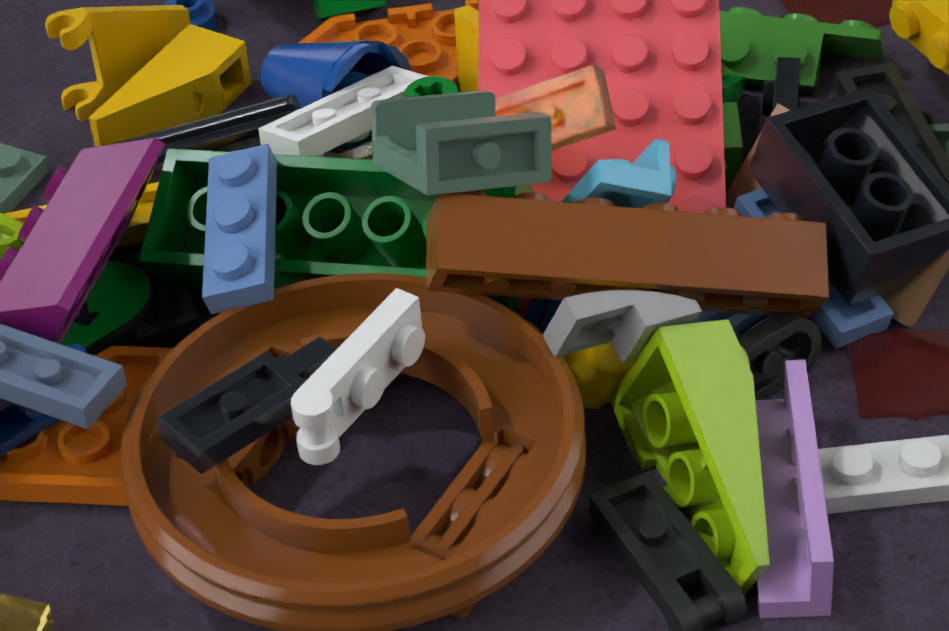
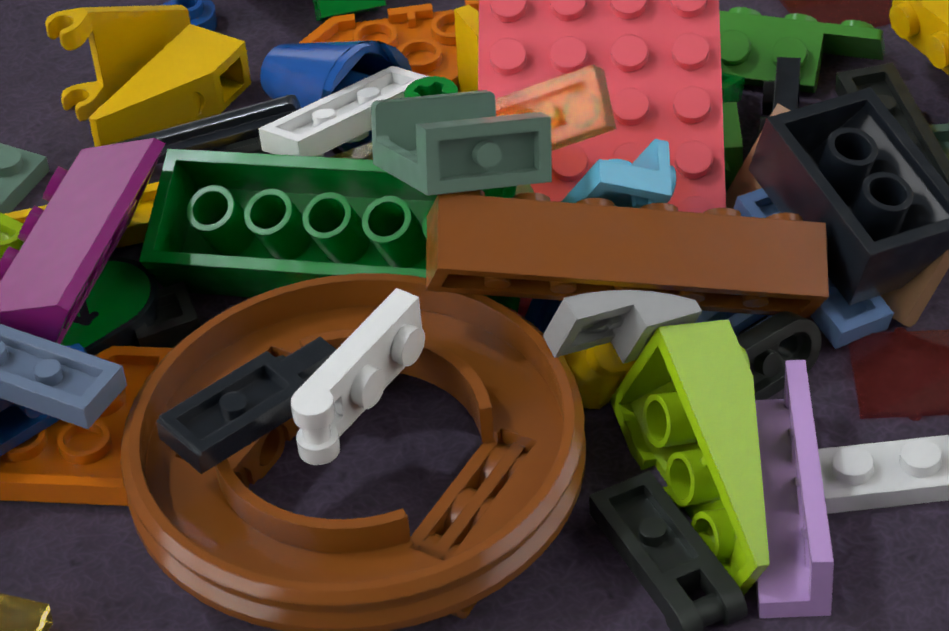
medium blue plate [202,144,277,314] -> none

